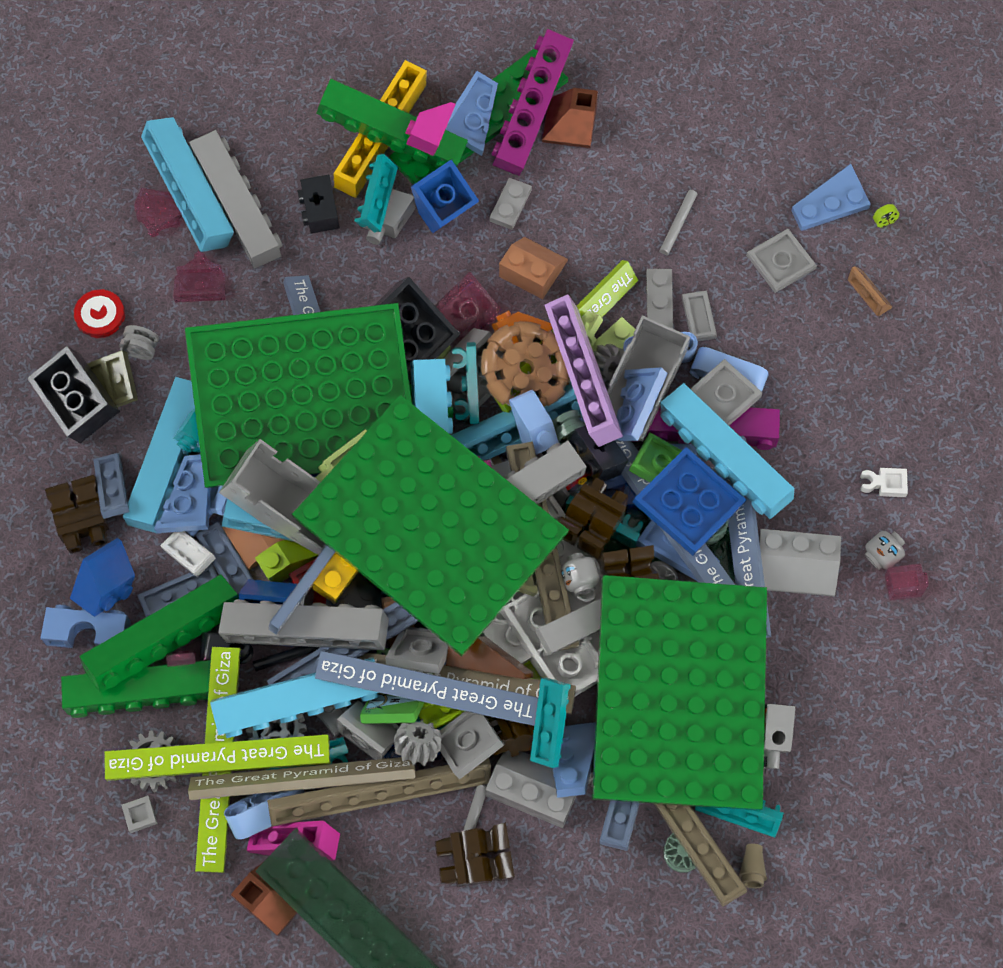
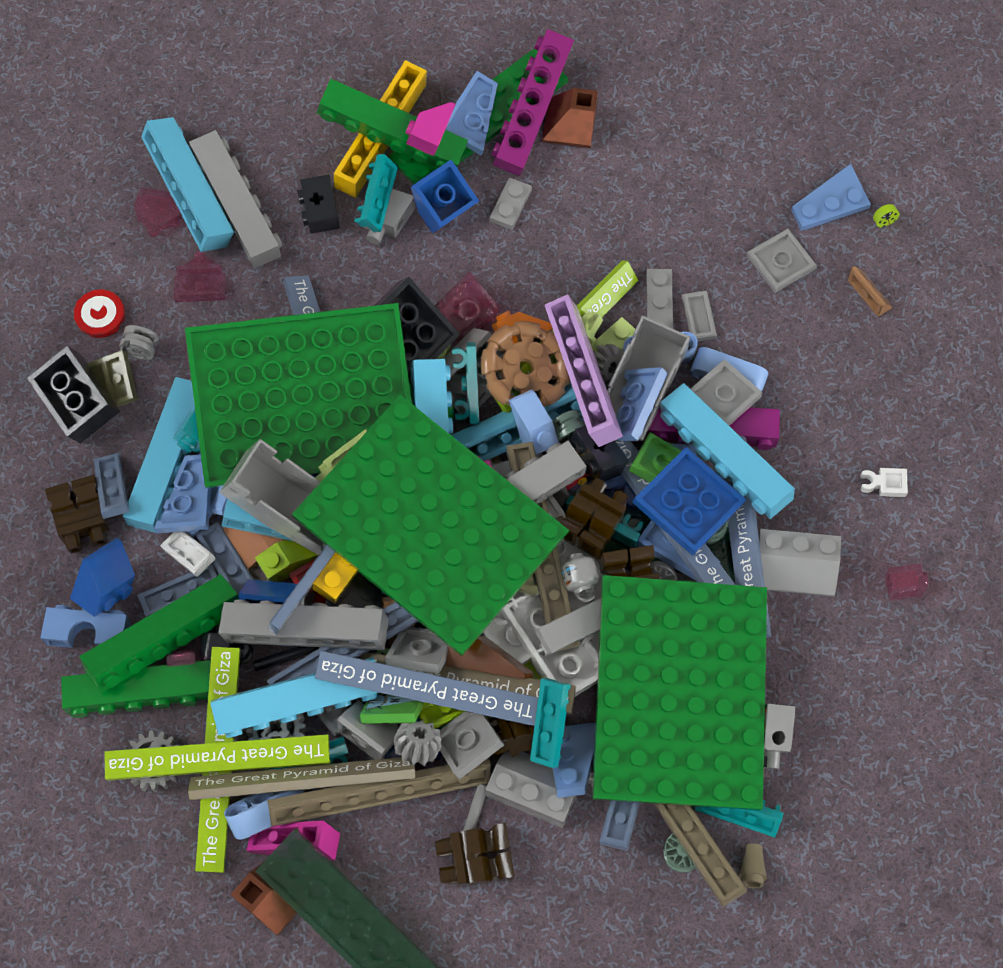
light grey plate [121,796,158,833] -> none
nougat slope [499,237,568,299] -> none
light grey bar [659,190,697,255] -> none
light grey head [864,531,905,570] -> none

